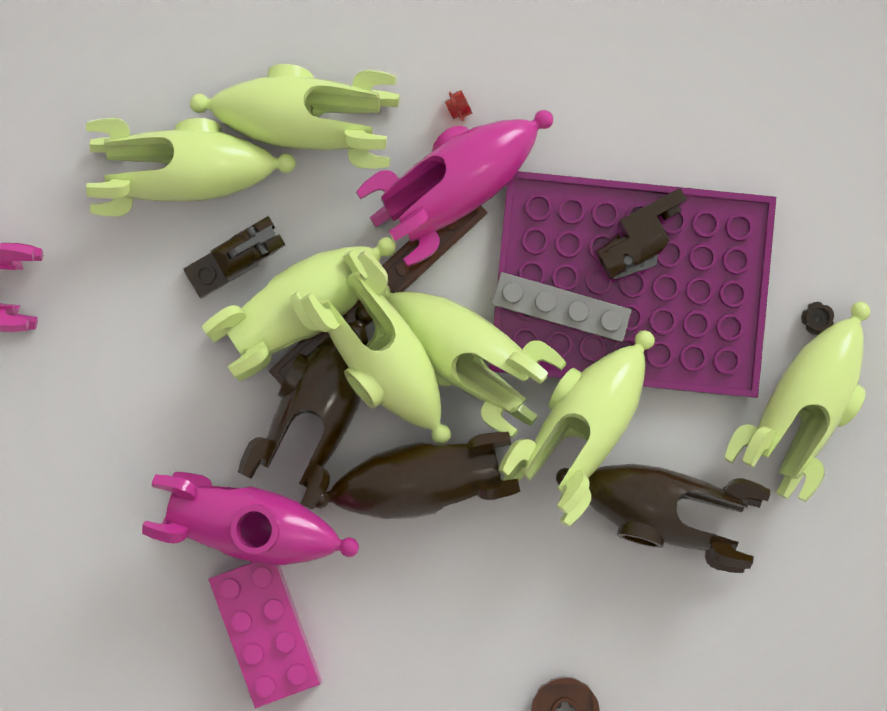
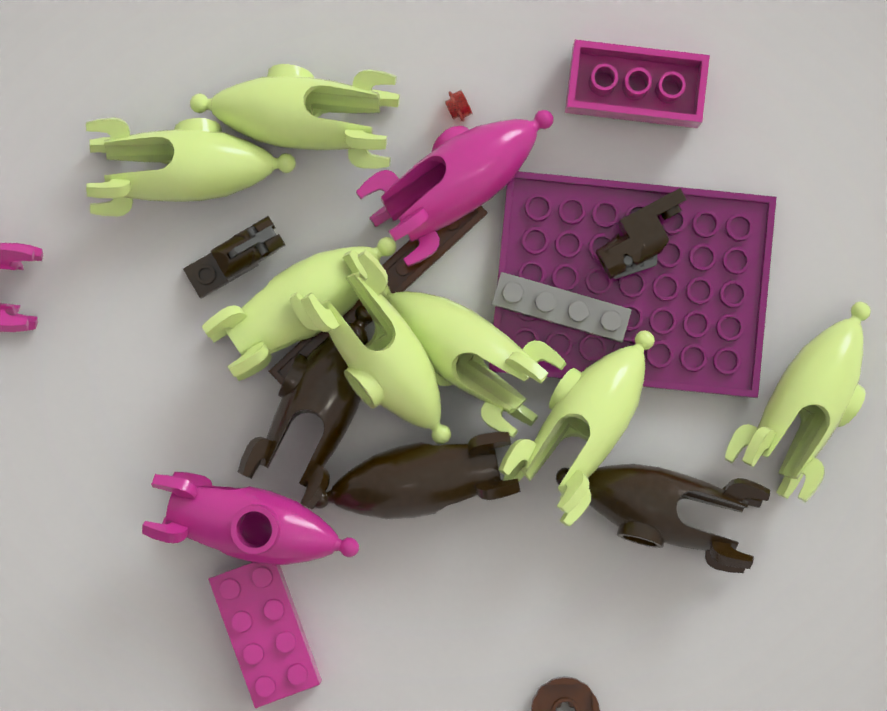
dark brown plate [801,302,834,335] -> none
none -> dark pink brick [565,39,710,128]

